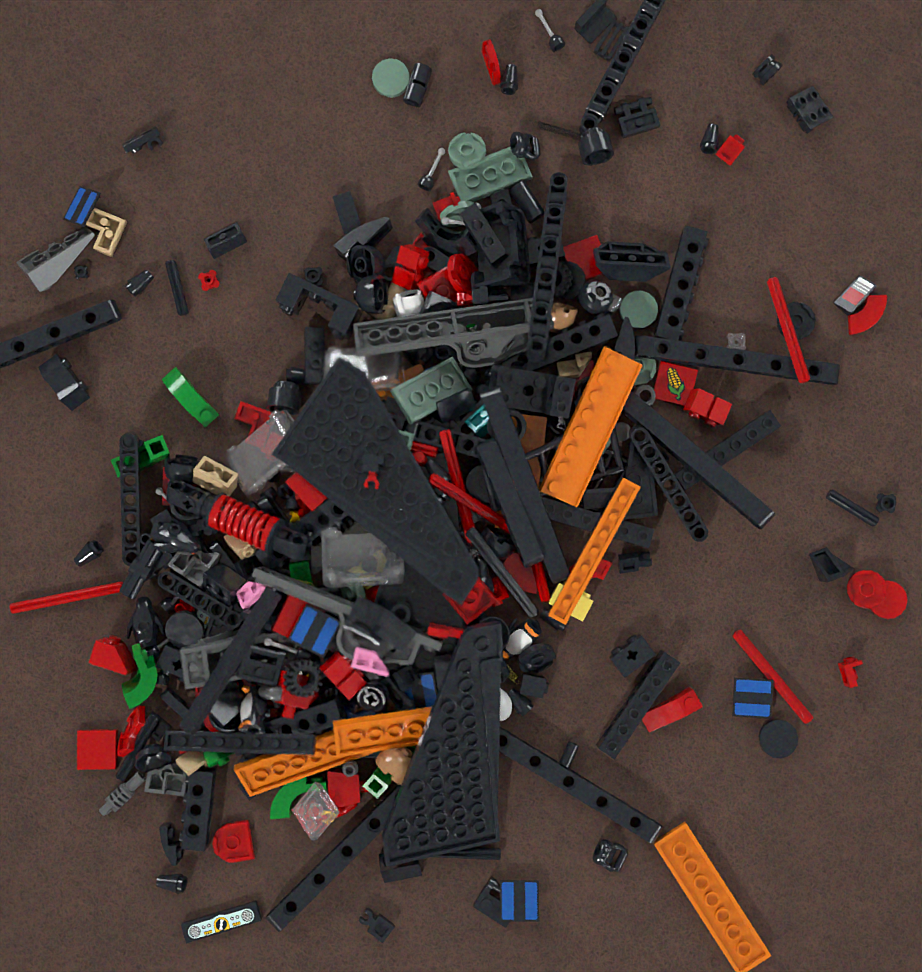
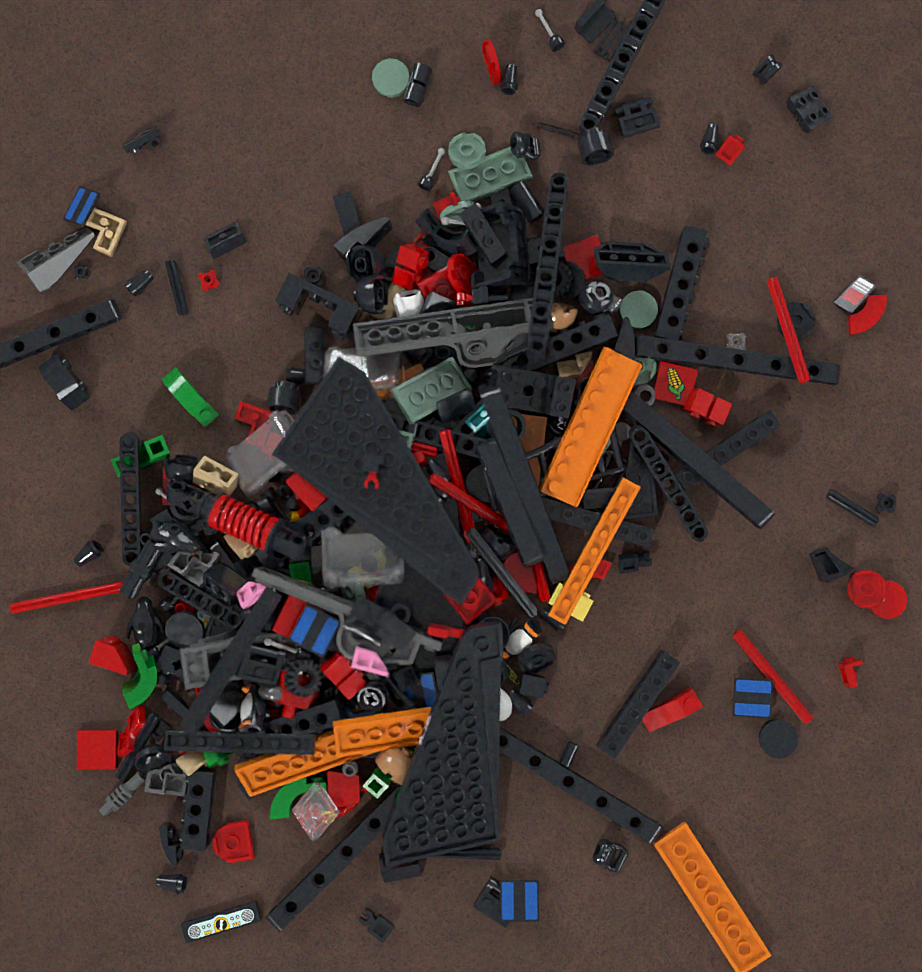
black brick [609,634,656,678] -> none

